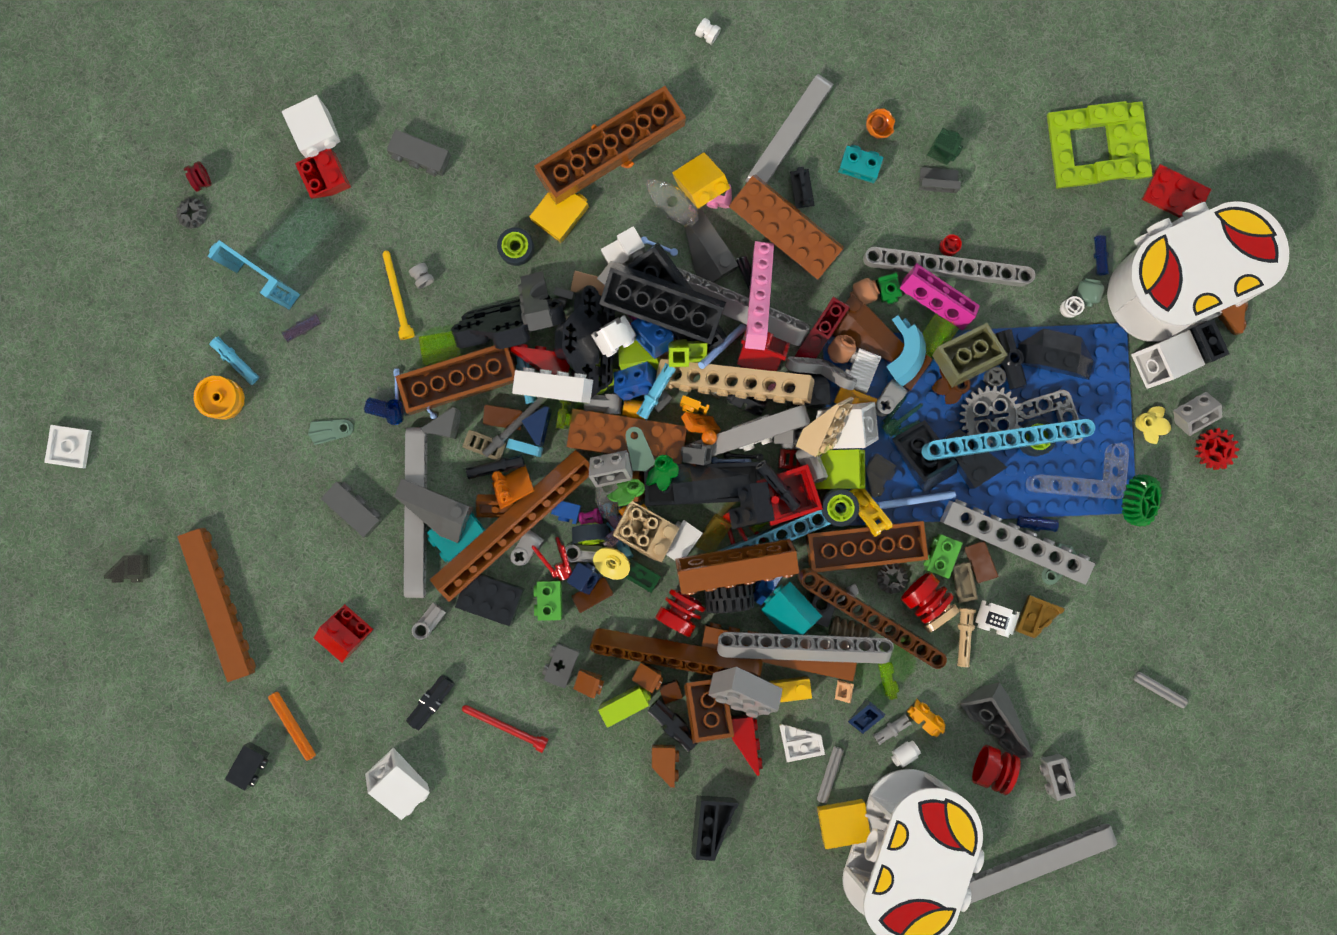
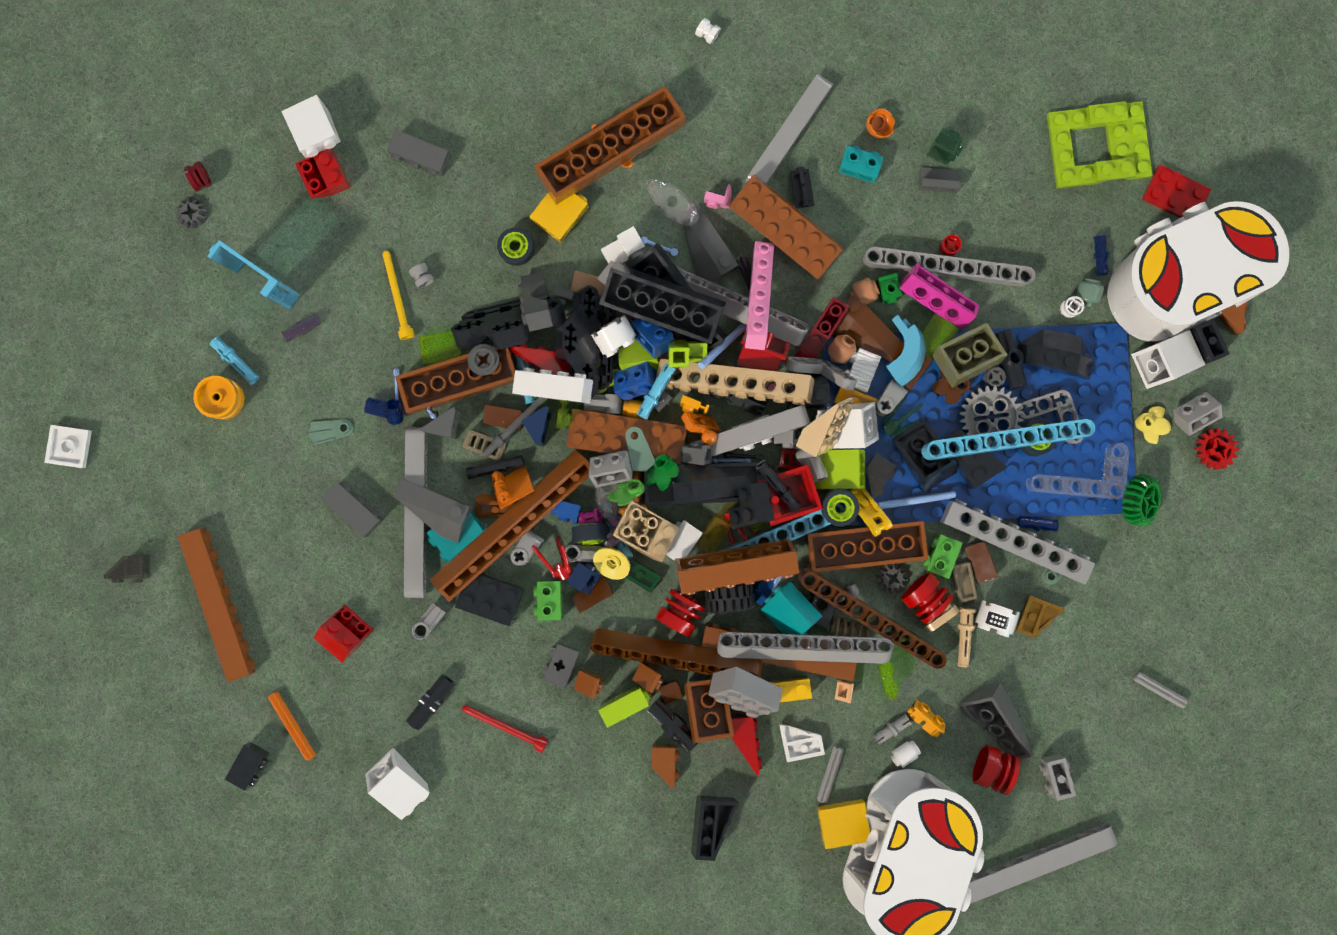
medium azure beam [506,439,544,457] -> none
yellow brick [672,153,730,209] -> none
dark blue slope [848,699,885,734] -> none
none -> dark grey gear [468,344,499,376]

